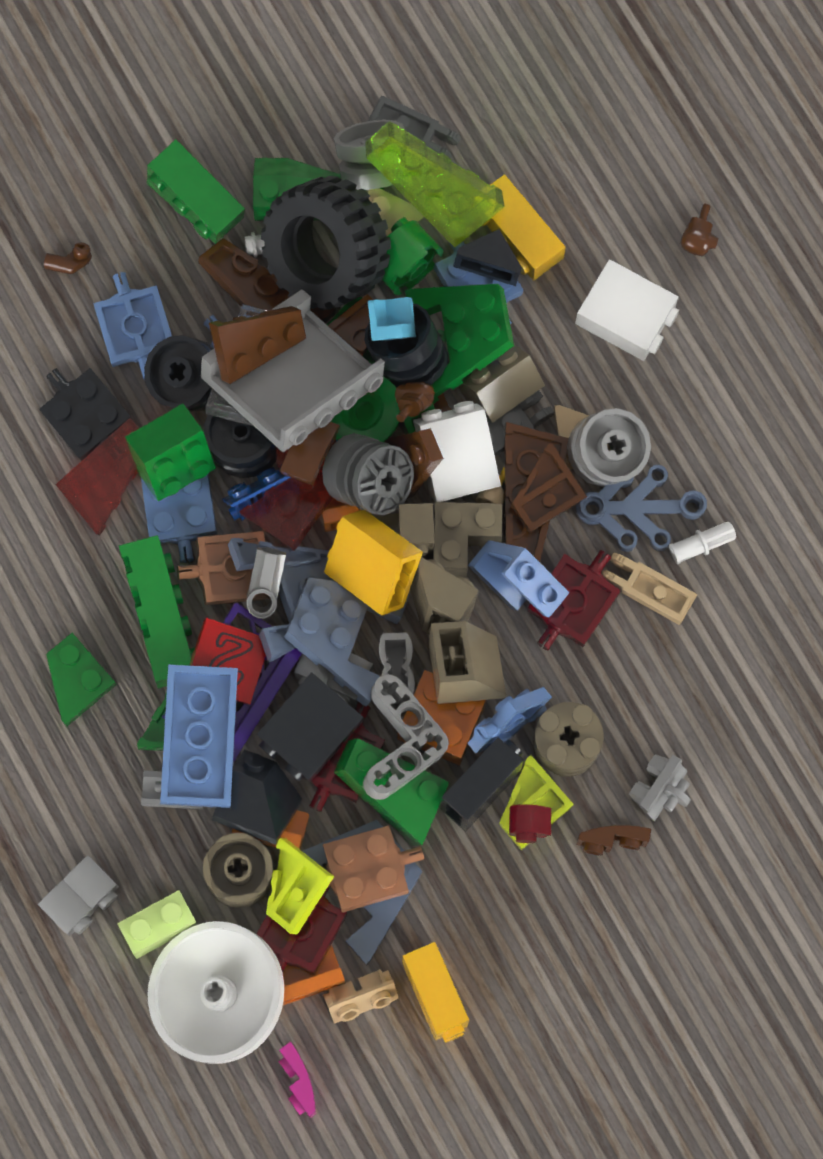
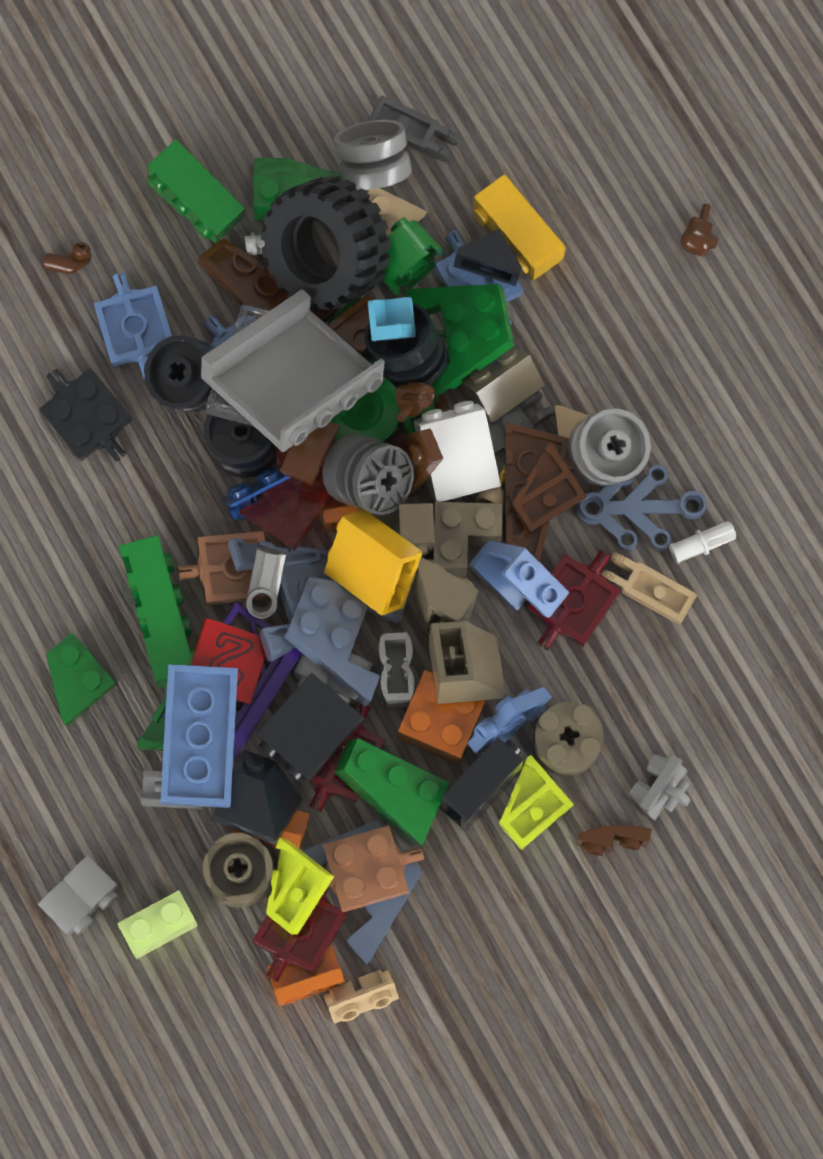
clear red wing [55,418,139,535] -> none
green brick [125,404,216,502] -> none
medium blue plate [141,473,217,563] -> none
white dish [148,921,284,1064] -> none
reddish brown wing [209,306,306,384] -> none
dark pink slope [278,1041,316,1118] -> none
light grey beam [363,674,449,800] -> none
clear neon green wedge [365,121,505,247] -> none
yellow brick [402,942,469,1043] -> none
dark red plate [509,804,551,843] -> none
white brick [575,259,680,361] -> none

